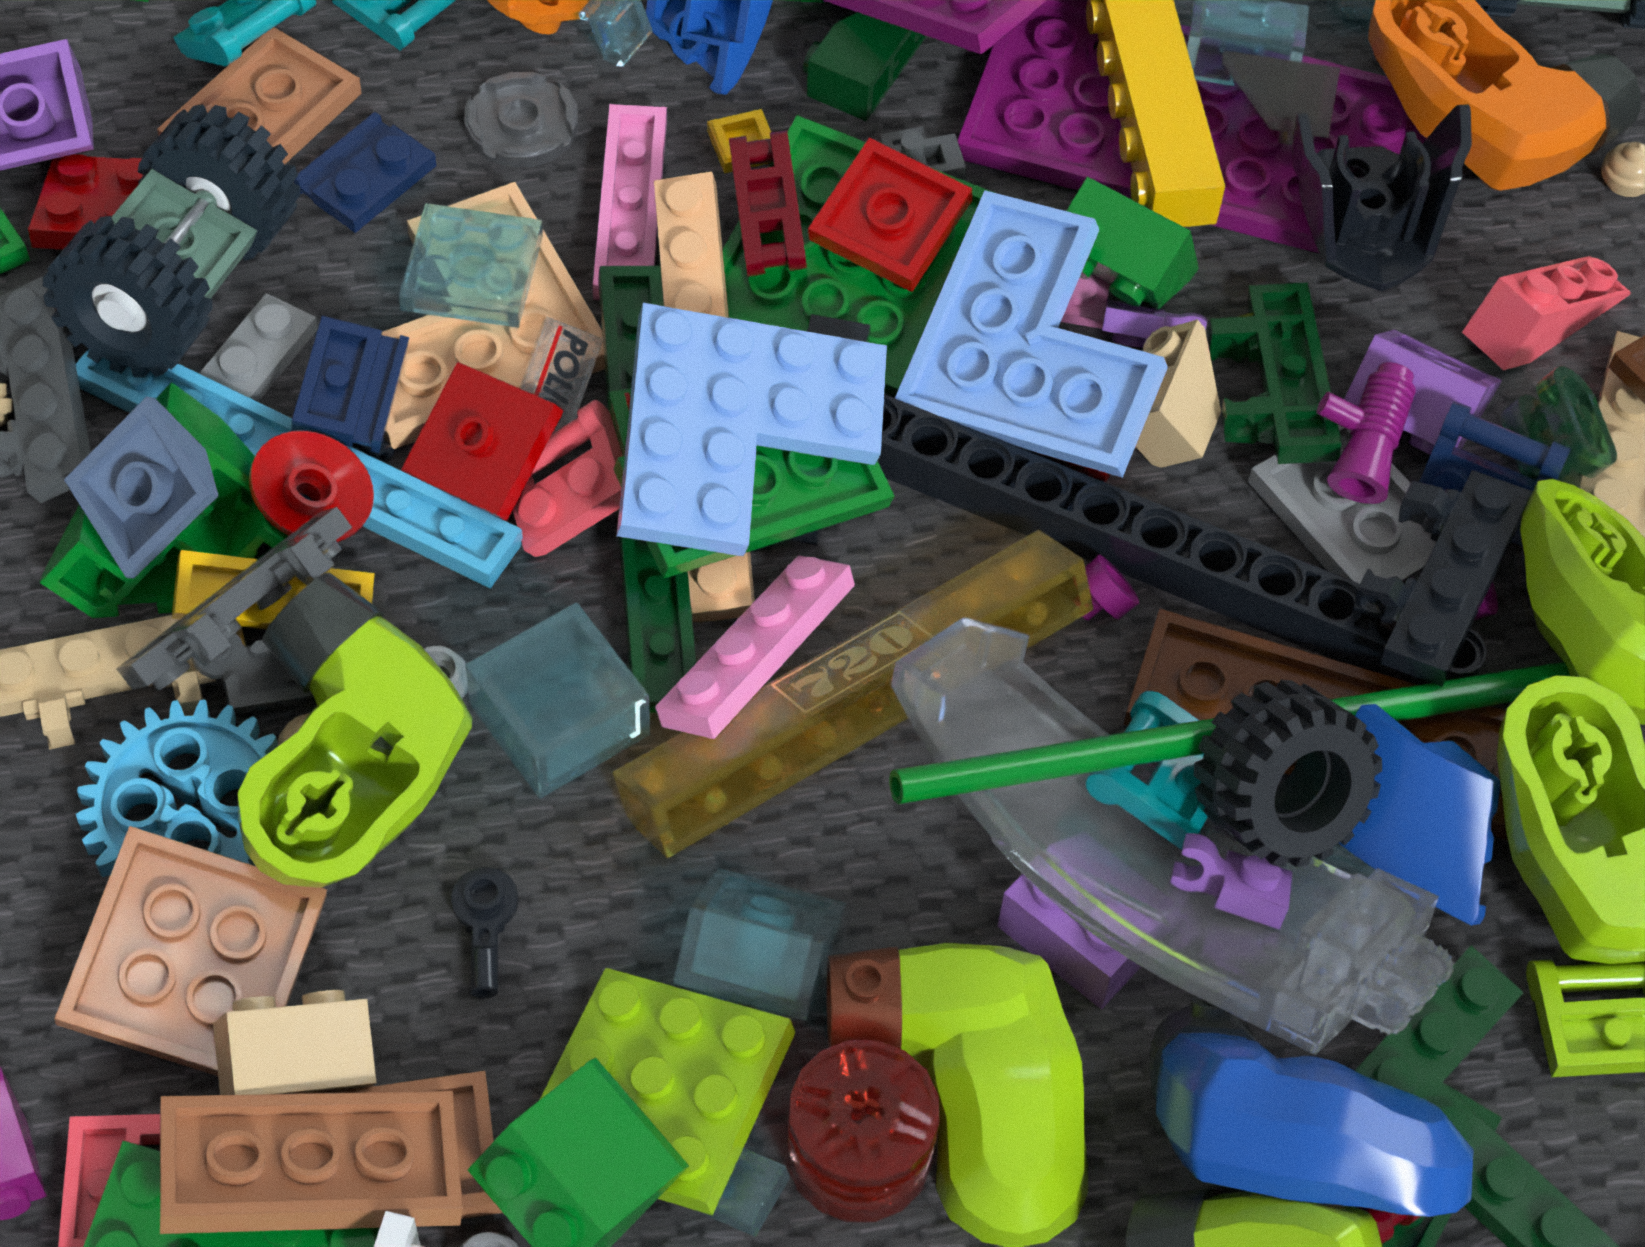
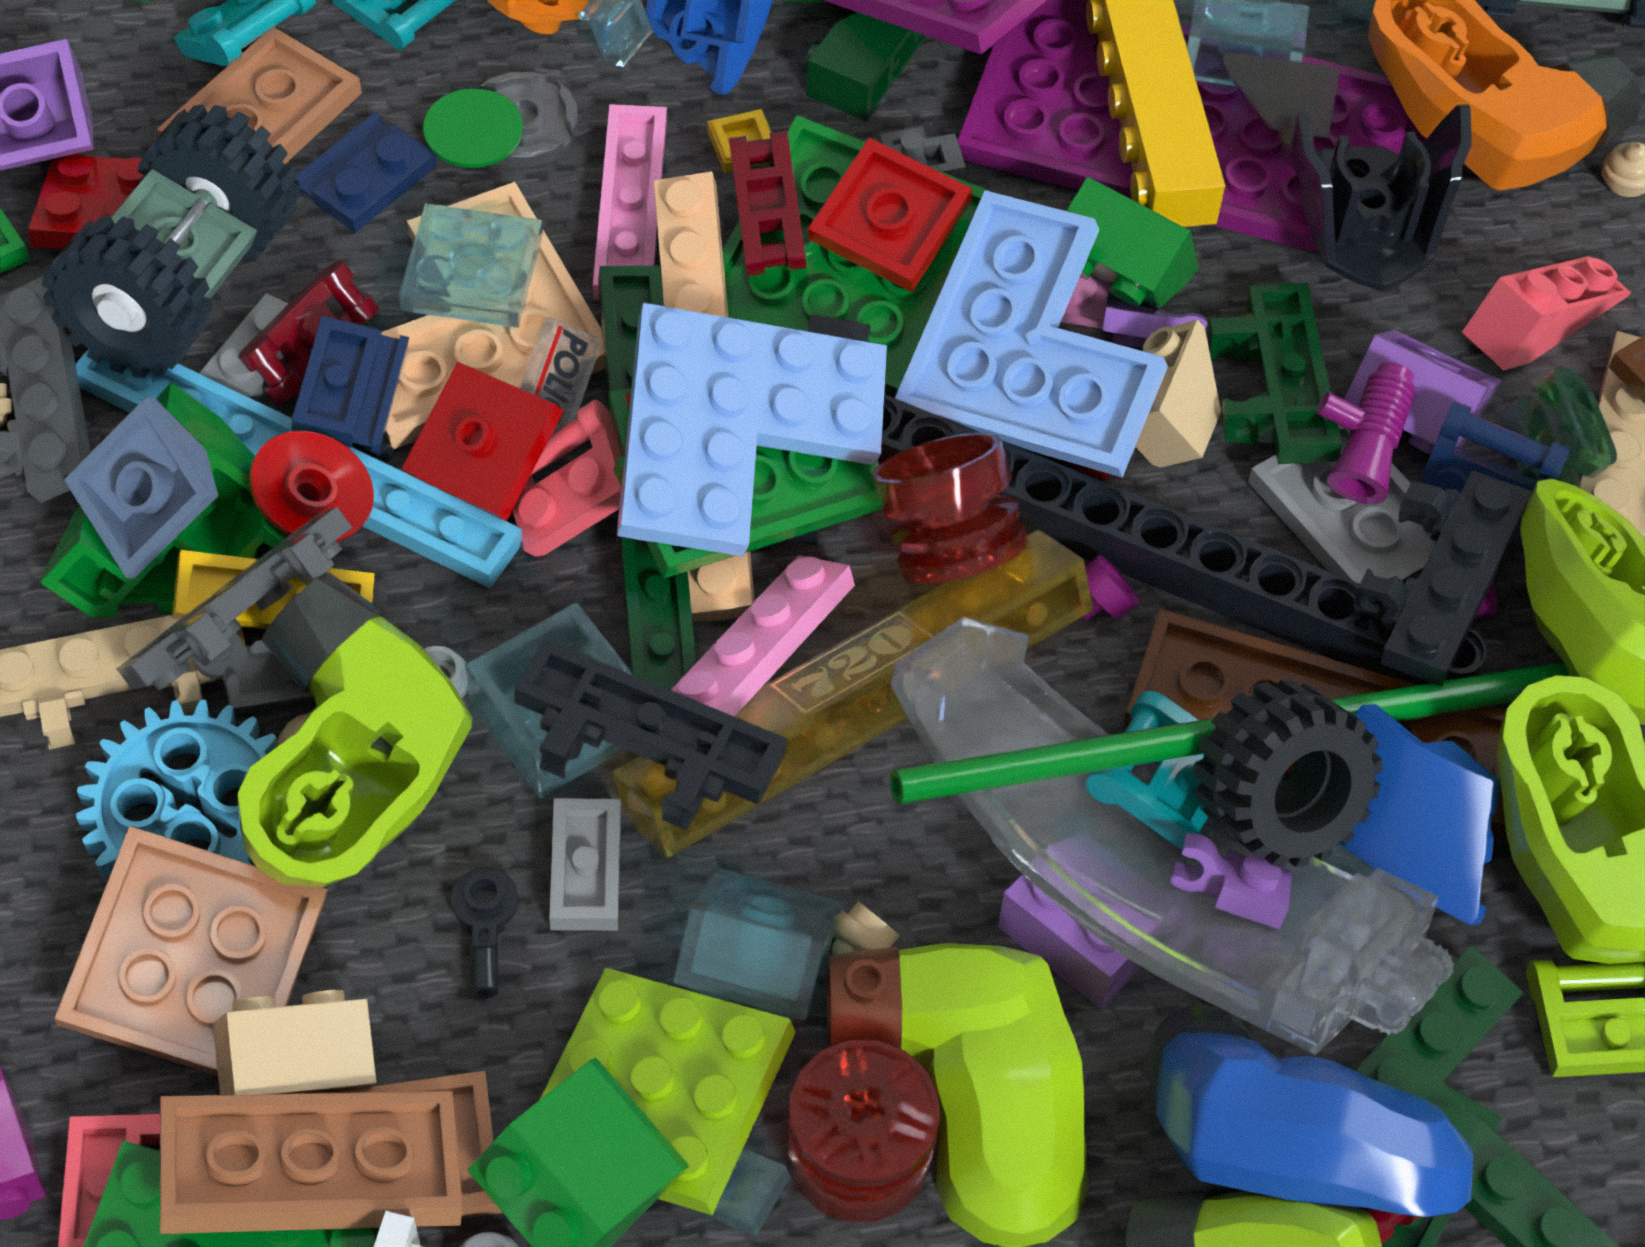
none -> dark red plate [238,260,379,405]
none -> green piece [423,89,523,168]
none -> black hinge [514,639,788,830]
none -> light grey plate [549,798,621,931]
none -> tan plate [832,901,900,955]
none -> clear red wheel [872,432,1029,584]

